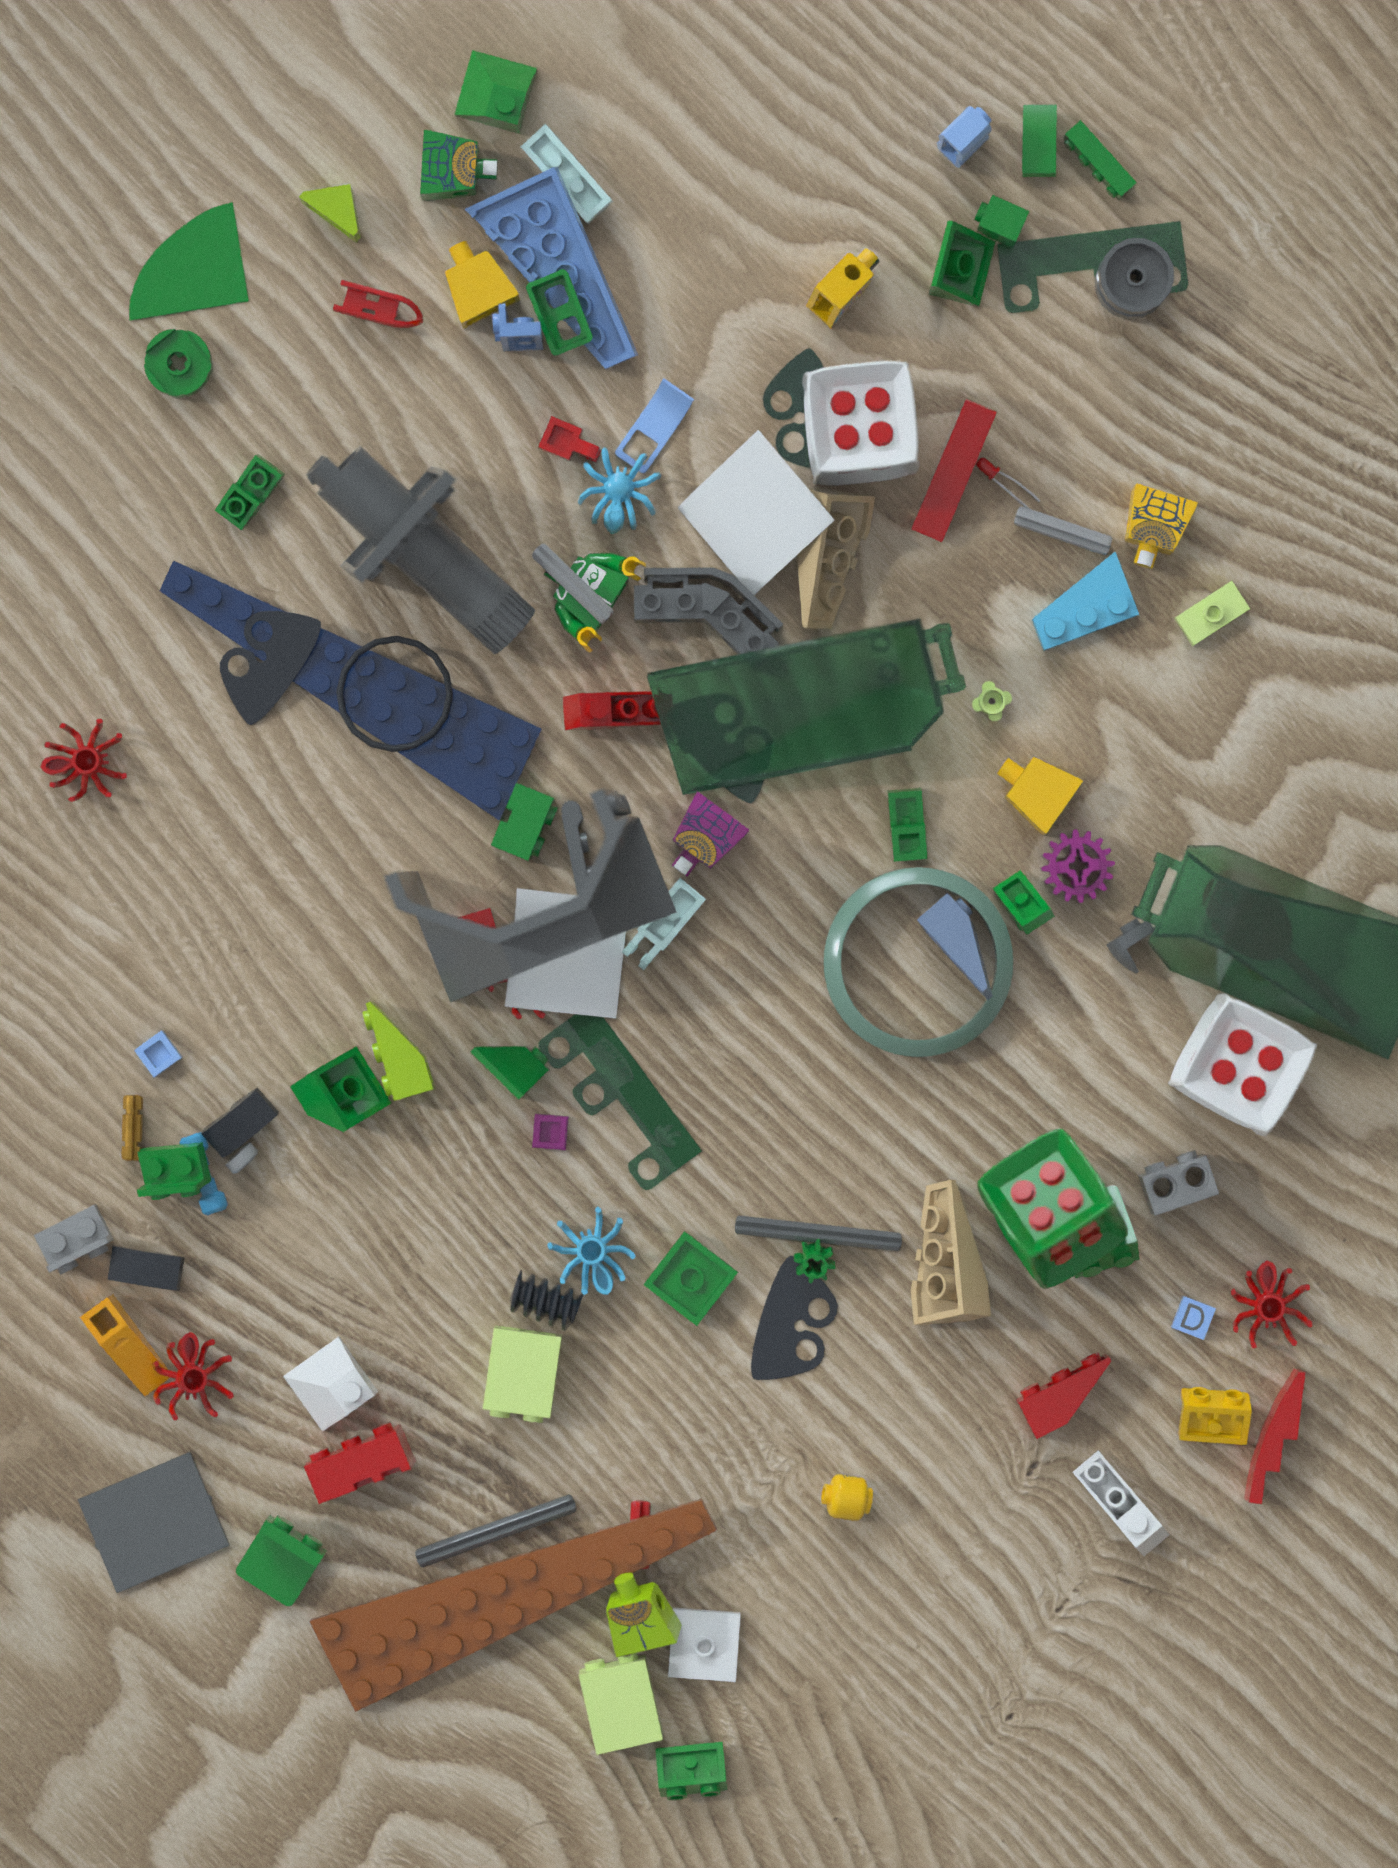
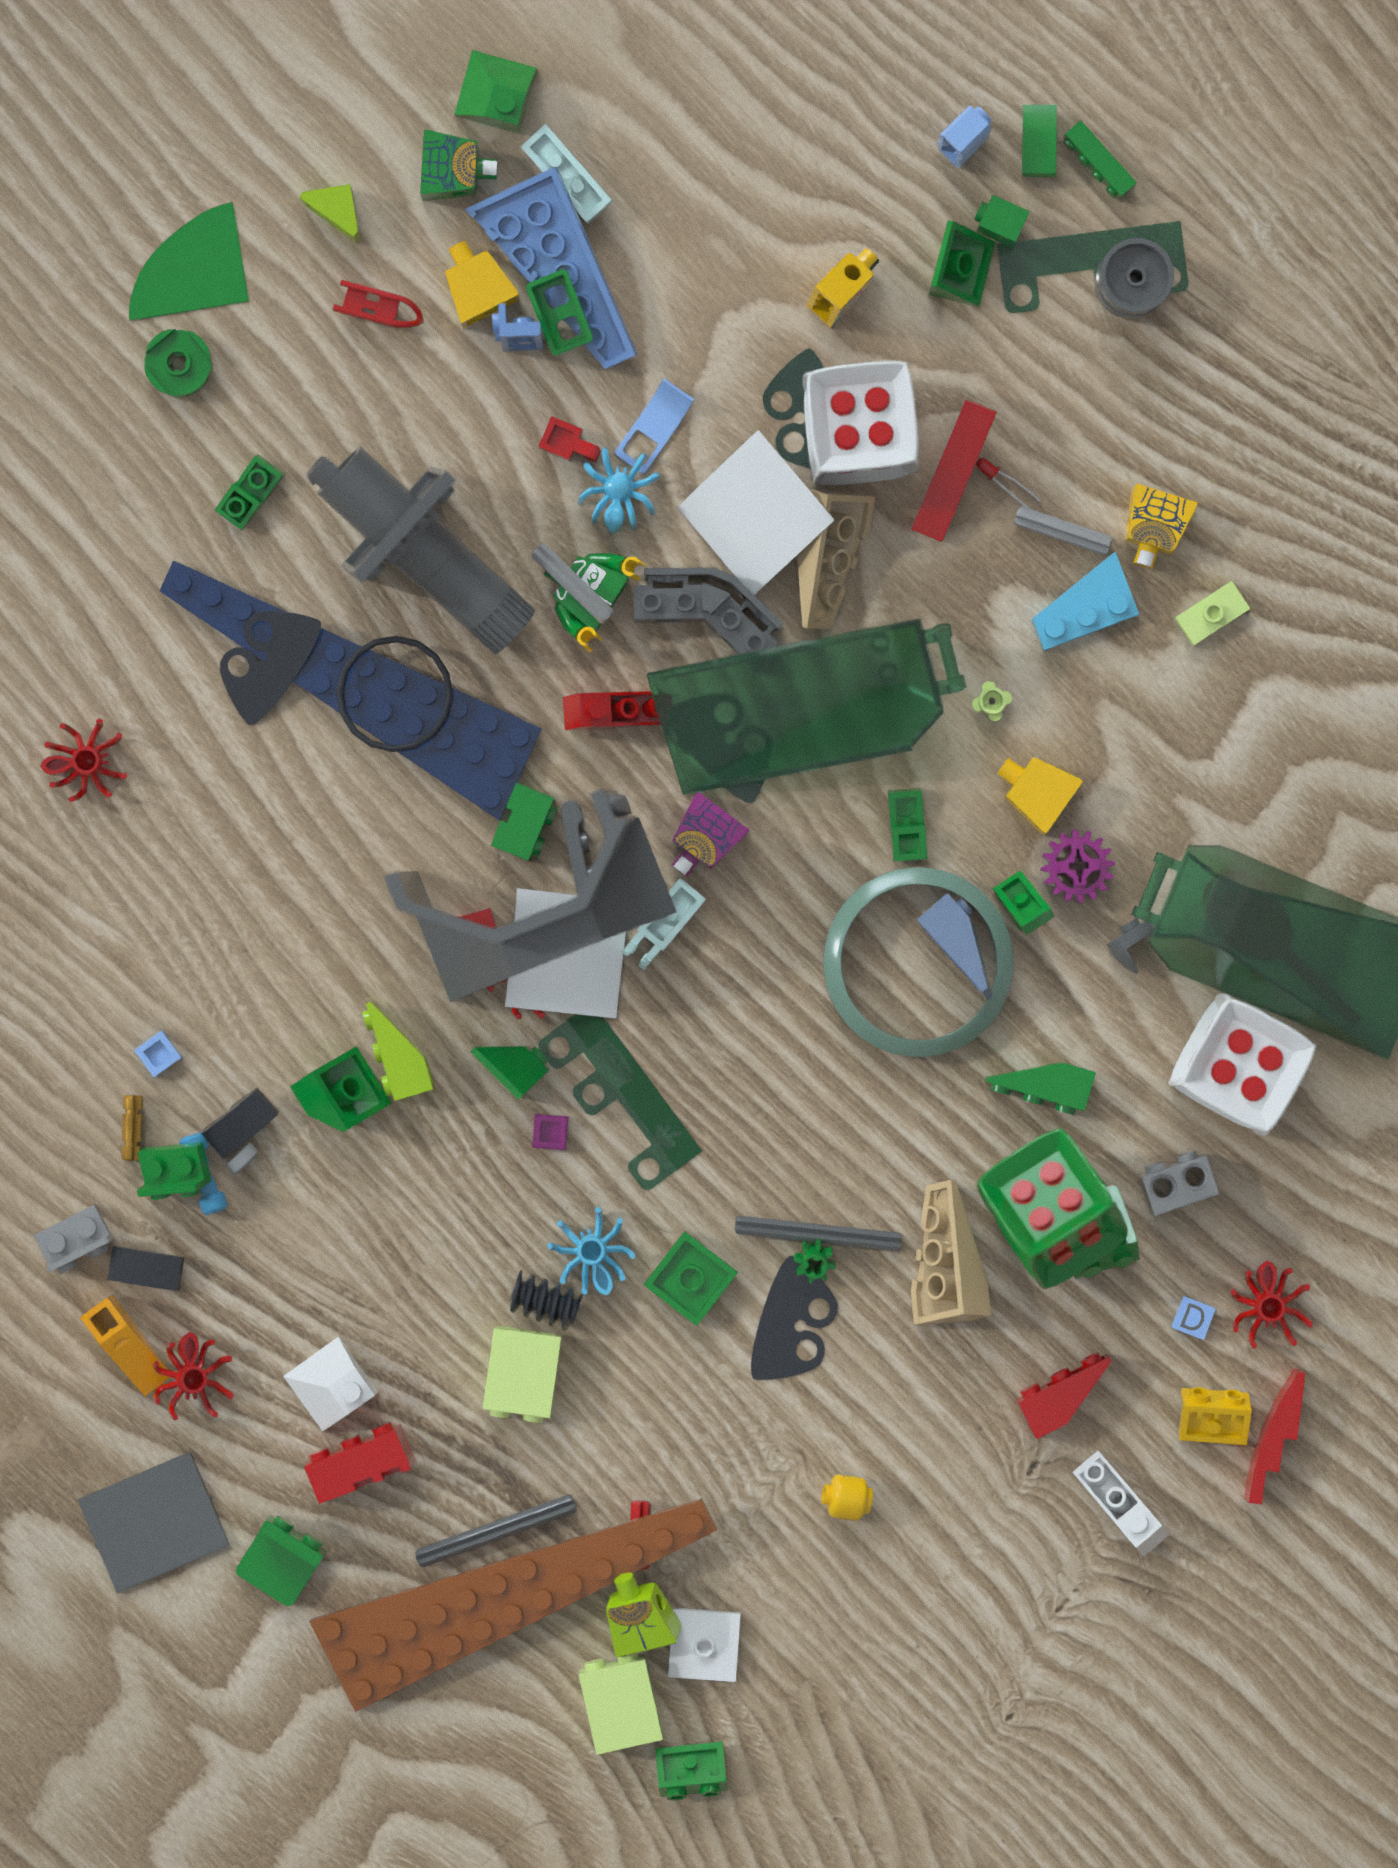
none -> green slope [985,1062,1096,1115]

